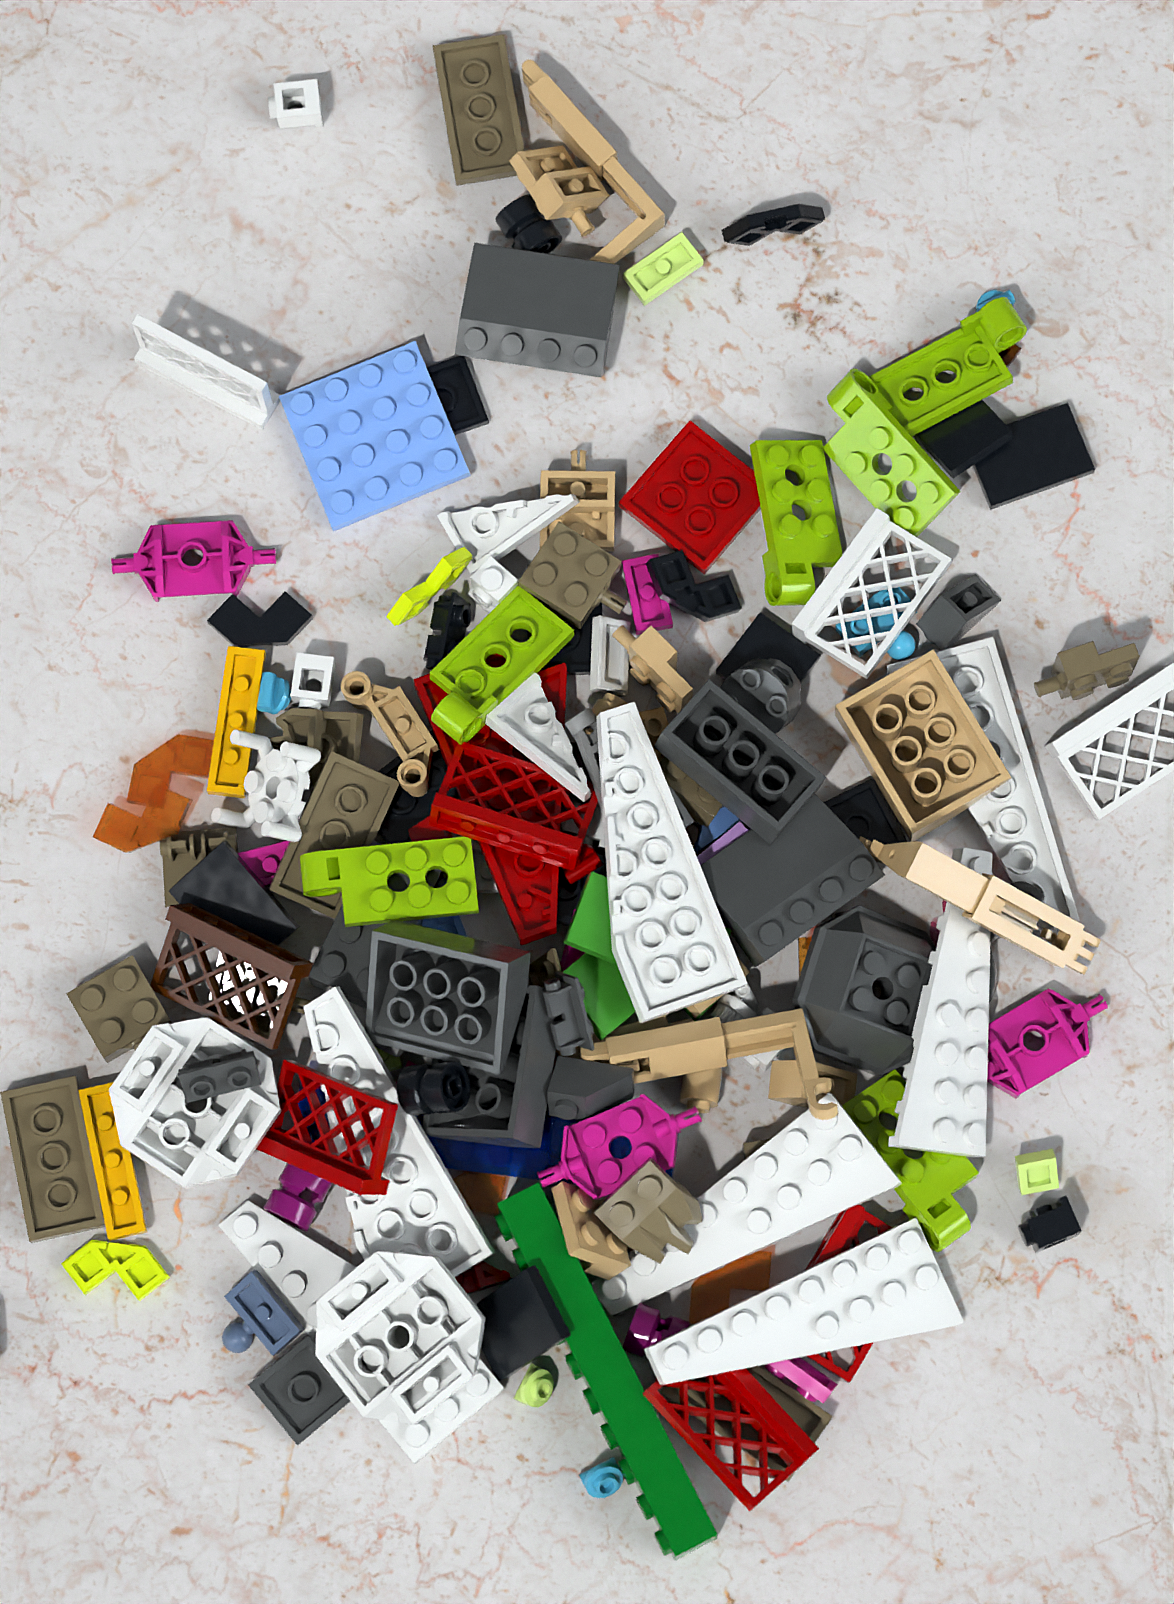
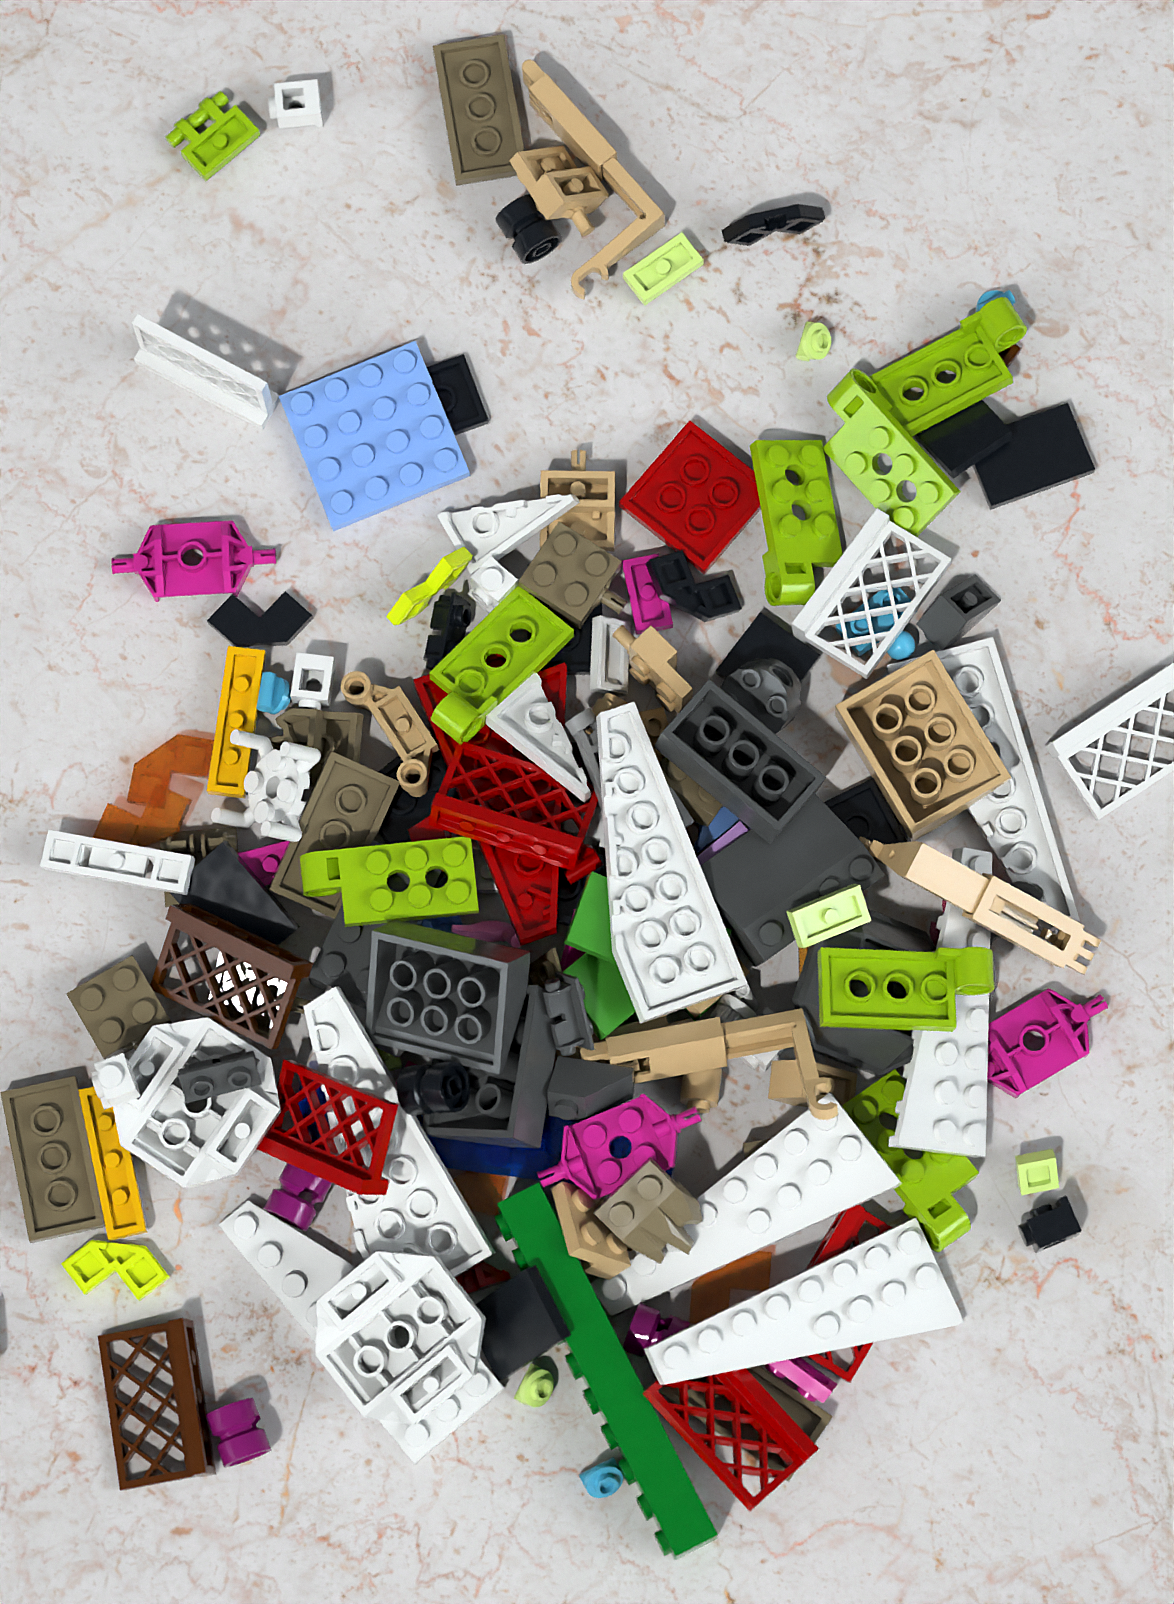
sand blue plate [222,1270,305,1356] -> none
dark grey plate [248,1335,350,1446] -> none
dark grey slope [455,243,620,377] -> none
dark tan plate [1034,641,1140,700] -> none
none -> white hinge [40,830,195,895]
none -> white brick [91,1053,141,1110]
none -> reddish brown fence [98,1318,216,1491]
none -> lime plate [165,91,260,181]
none -> magenta wheel [206,1398,271,1468]
none -> bright pink bar [451,921,520,948]
none -> yellowish green plate [786,884,871,948]
none -> yellowish green plate [796,322,831,361]
none -> lime hinge [818,947,994,1032]

